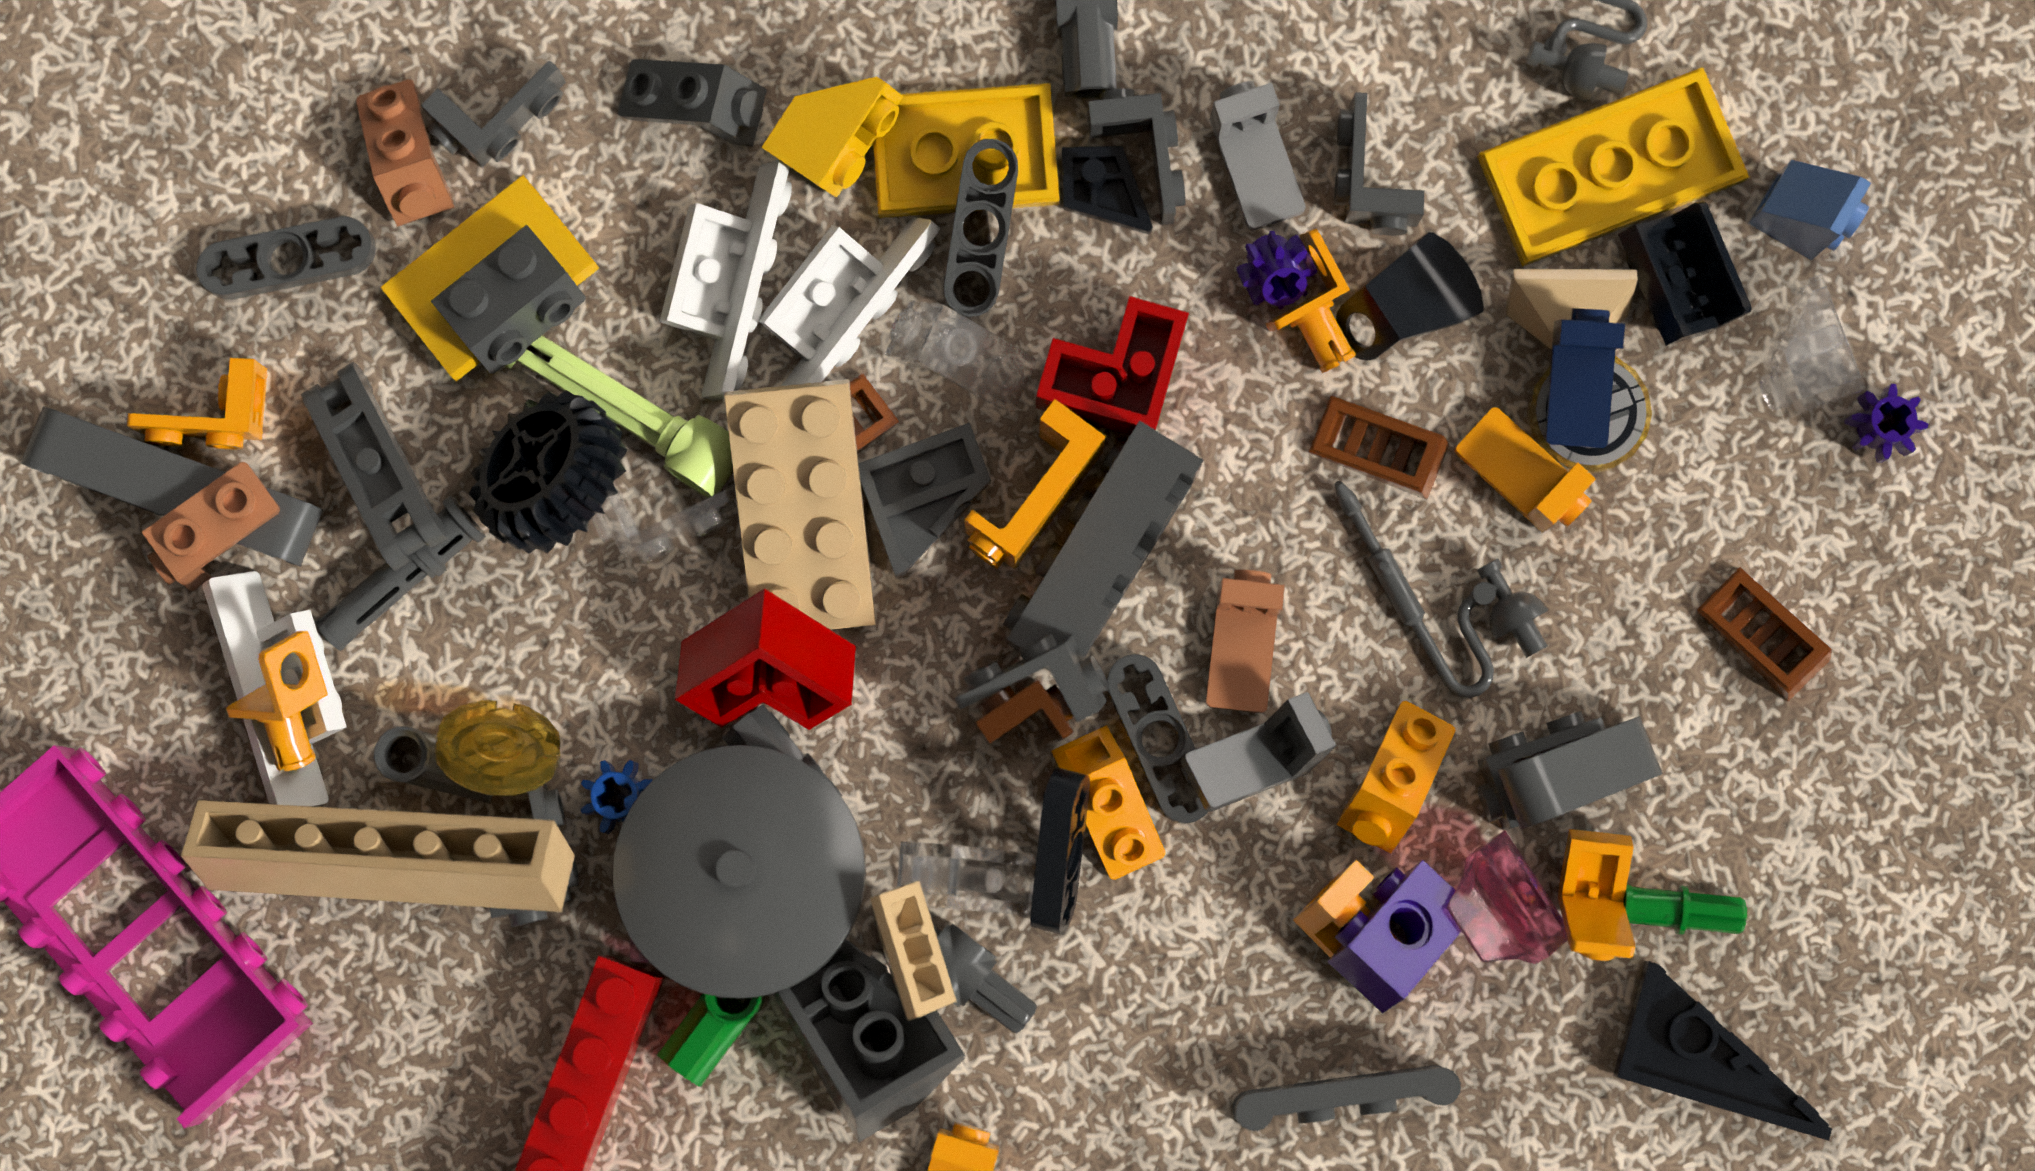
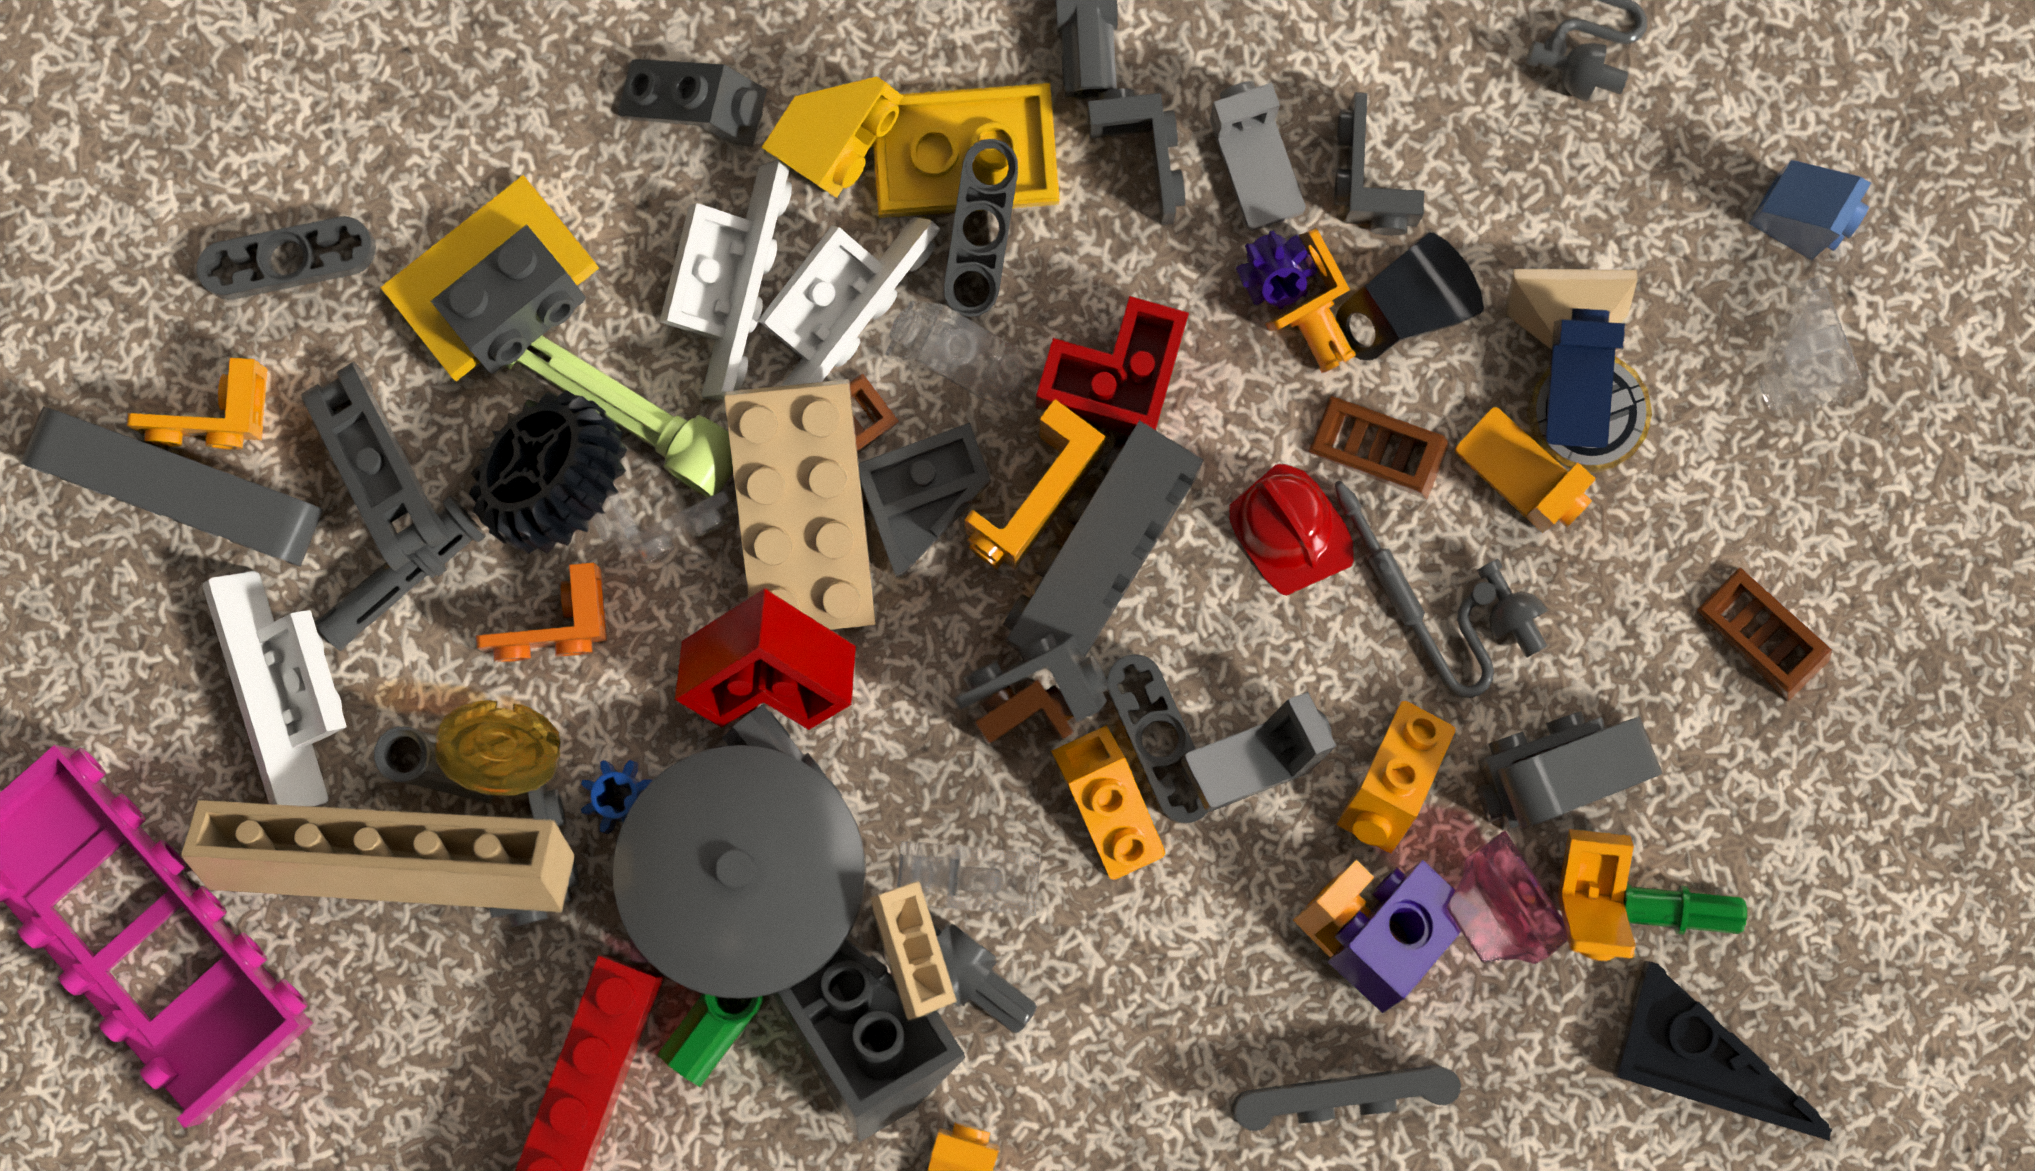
nougat bracket [142,462,280,591] -> none
light orange bracket [226,631,328,771] -> none
nougat bracket [356,79,455,227] -> none
dark grey bracket [421,61,566,168] -> none
black beam [1030,767,1090,935] -> none
black piece [1062,146,1153,234] -> none
nougat bracket [1205,570,1285,713] -> none
yellow tile [1477,67,1749,267] -> none
black bracket [1618,201,1752,346] -> none
dark purple gear [1845,384,1928,463] -> none
none -> orange bracket [476,562,607,662]
none -> red piece [1229,464,1354,596]

